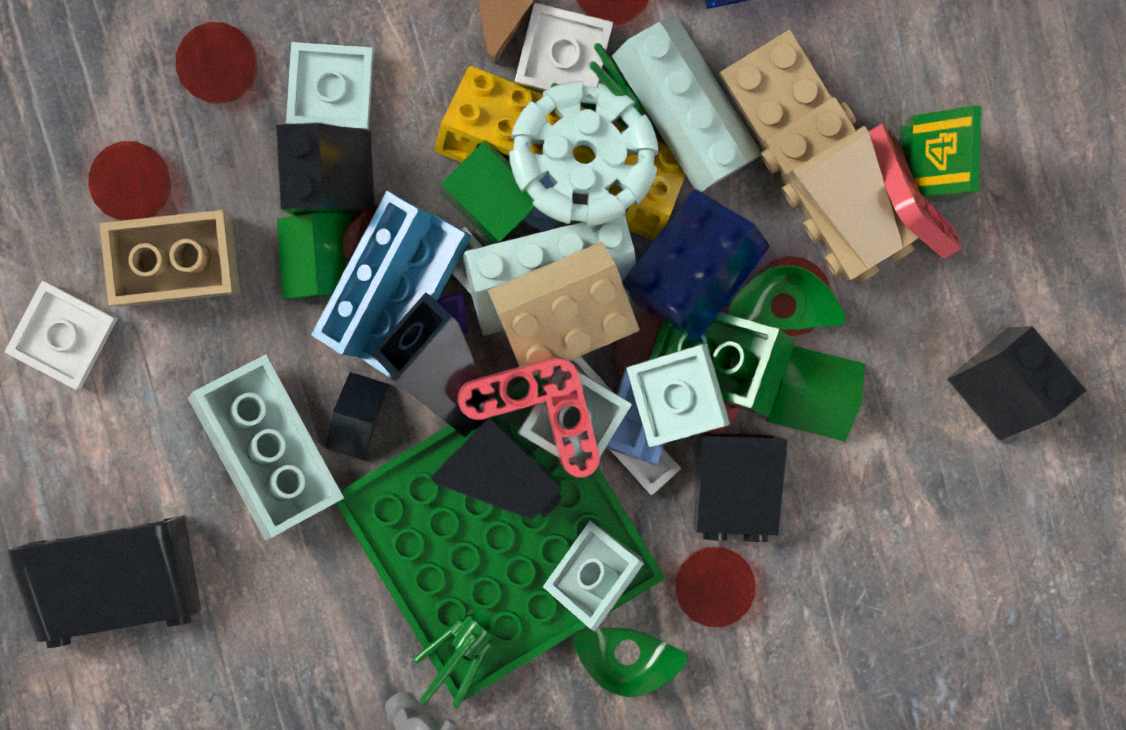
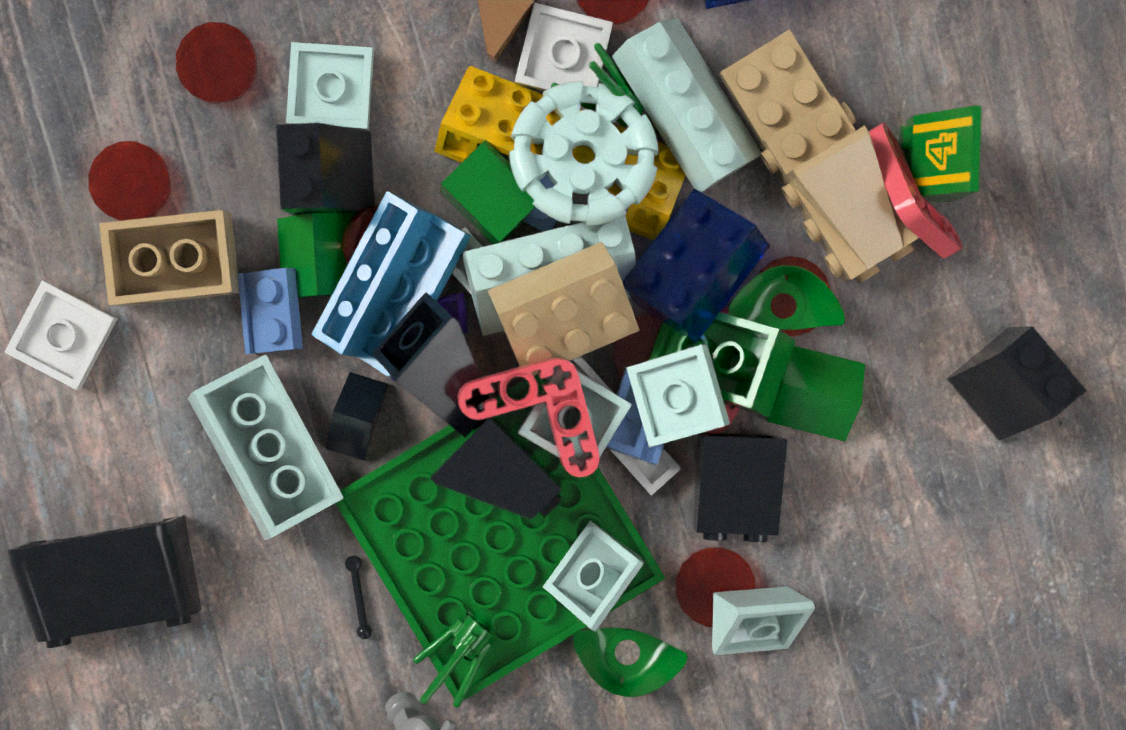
none -> medium blue plate [238,268,303,354]
none -> black hinge [345,555,372,639]
none -> light aqua slope [712,586,815,655]

